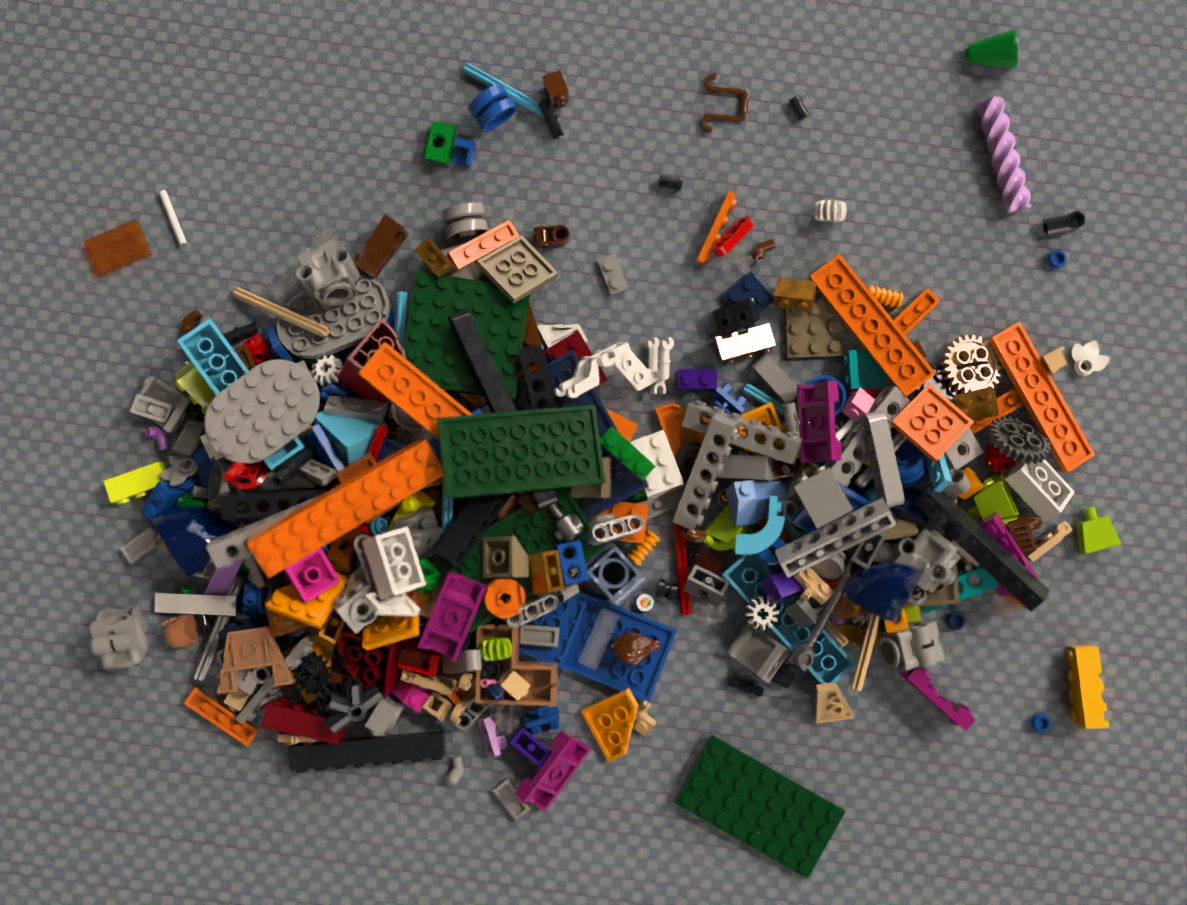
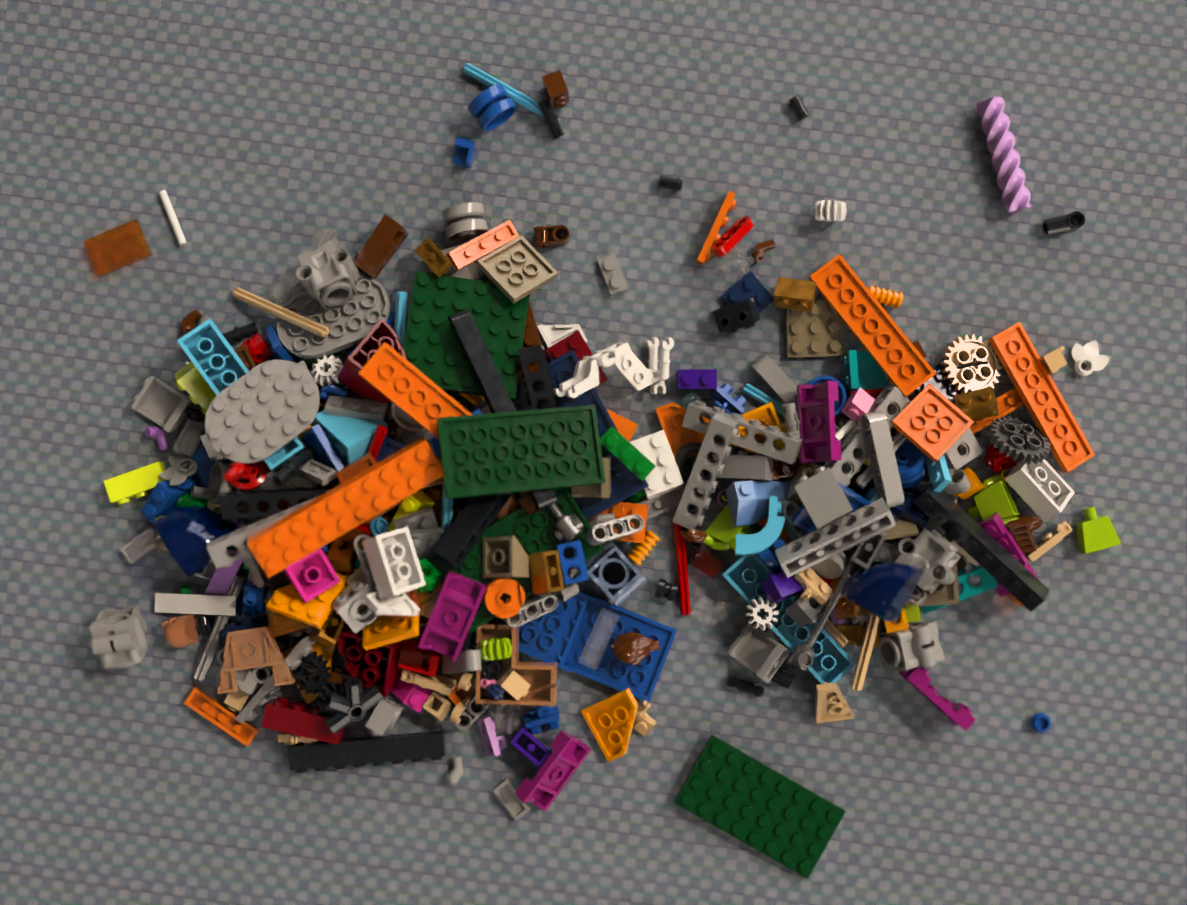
light grey plate [128,392,173,423] -> none
green brick [423,121,457,167] -> none
light grey tile [519,624,560,647] -> none
tile [635,592,655,612] -> none
dark grey brick [683,564,730,607] -> none
reddish brown piece [701,73,749,132] -> none
wedge [712,324,776,365] -> none
orange plate [894,288,941,335] -> none
dark blue plate [946,611,966,630] -> none
green cone [965,29,1018,69] -> none
blue plate [1047,250,1066,269] -> none
yellow wedge [1067,645,1110,729] -> none

